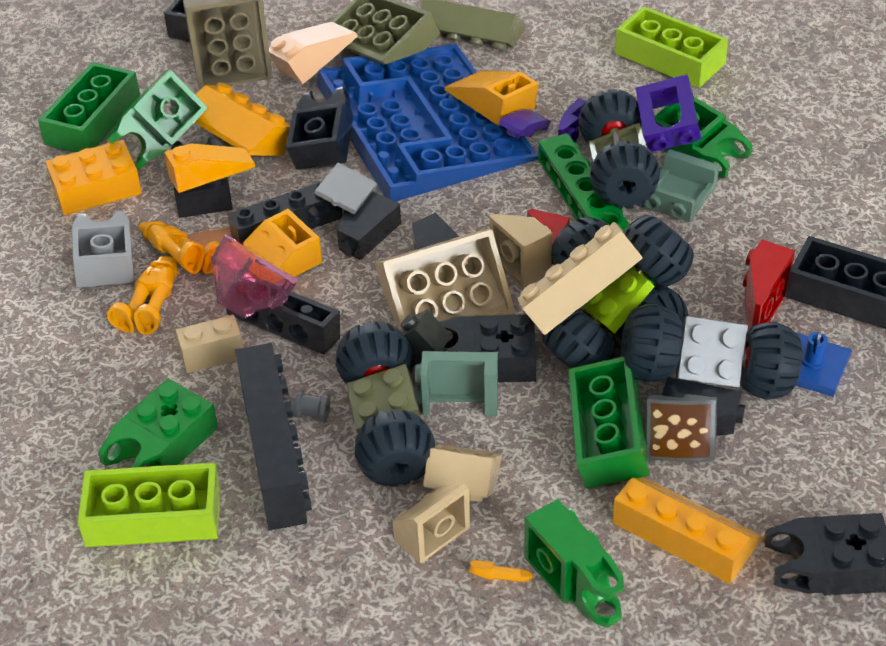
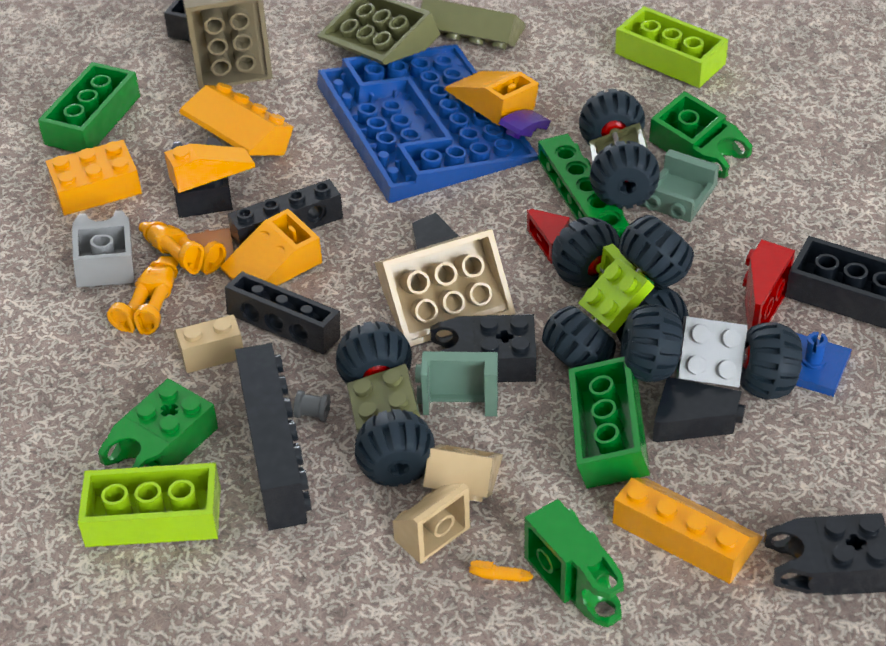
brick [106,69,208,170] -> none
clear pink slope [211,233,298,318] -> none
light nougat slope [269,22,358,84] -> none
black brick [286,86,354,170] -> none
light grey piece [314,163,377,214] -> none
black slope [337,191,401,260] -> none
pearl dark grey slope [400,310,451,367] -> none
tan slope [489,214,553,288] -> none
tan slope [518,222,643,335] -> none
dark purple slope [558,98,586,143] -> none
dark purple panel [635,74,702,152] -> none
slope [647,394,717,462] -> none

